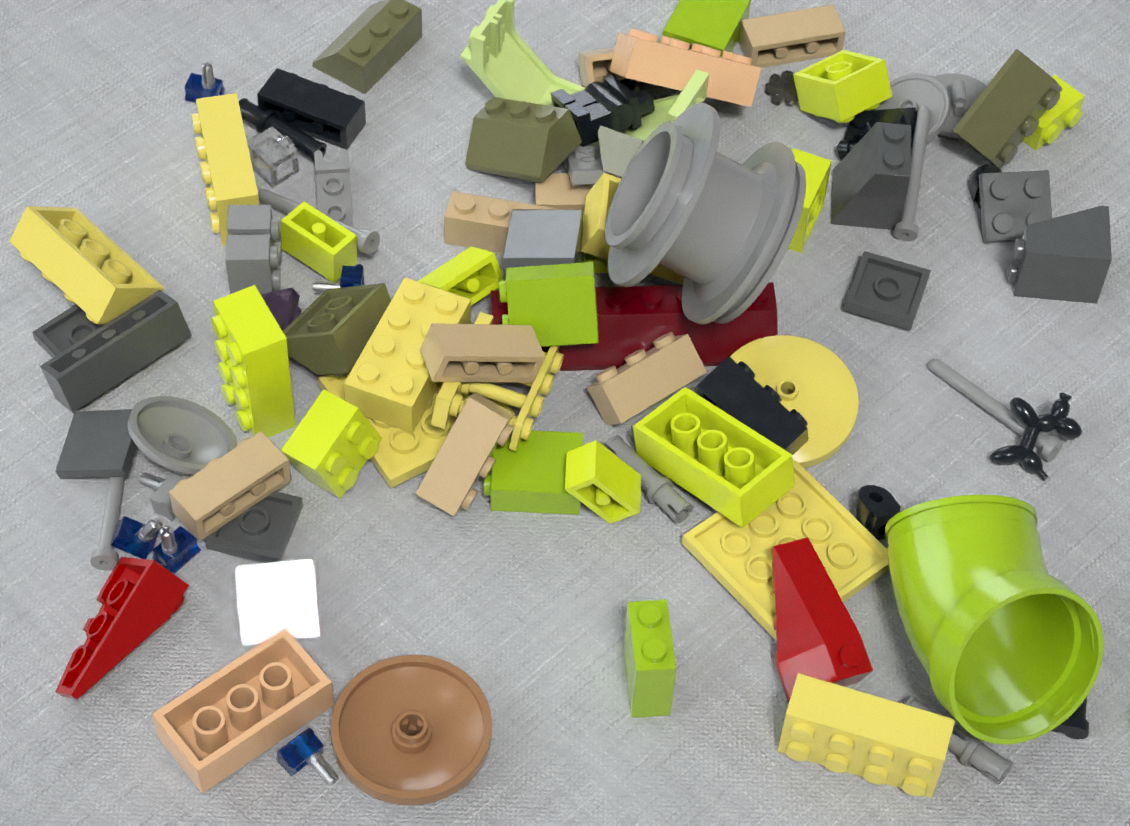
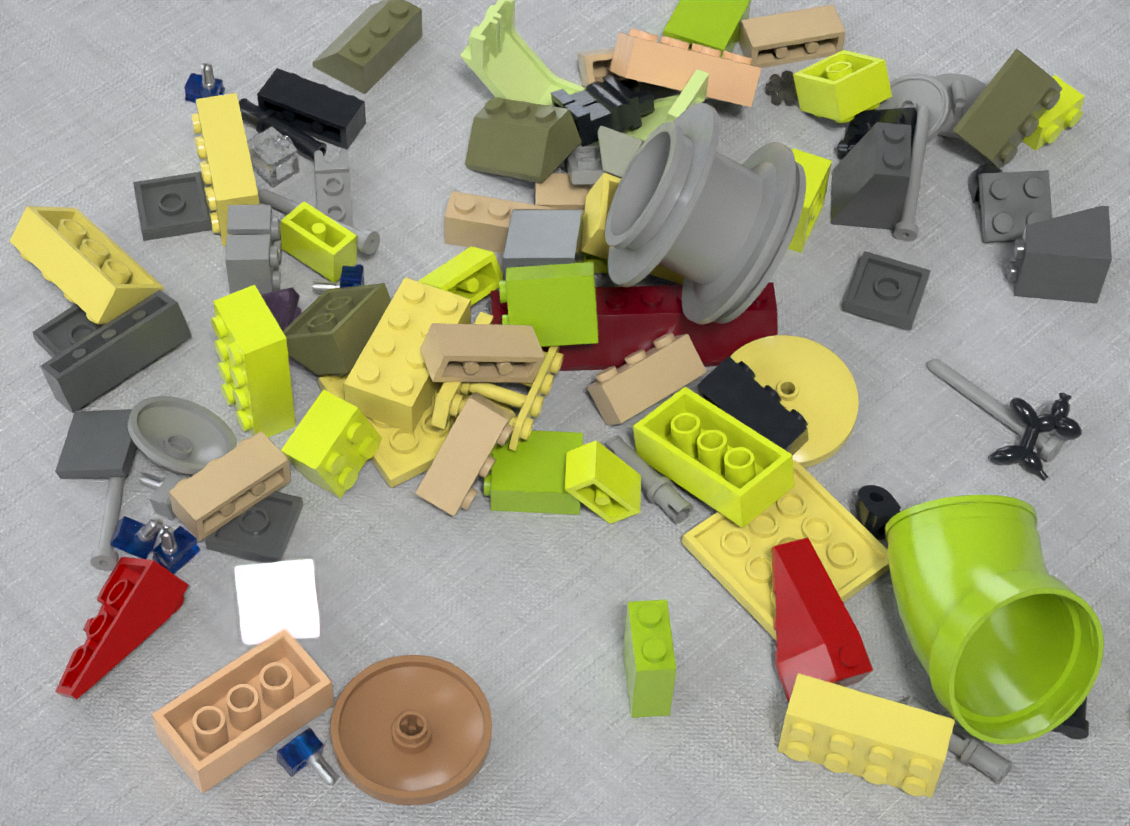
none -> dark grey tile [133,171,212,241]

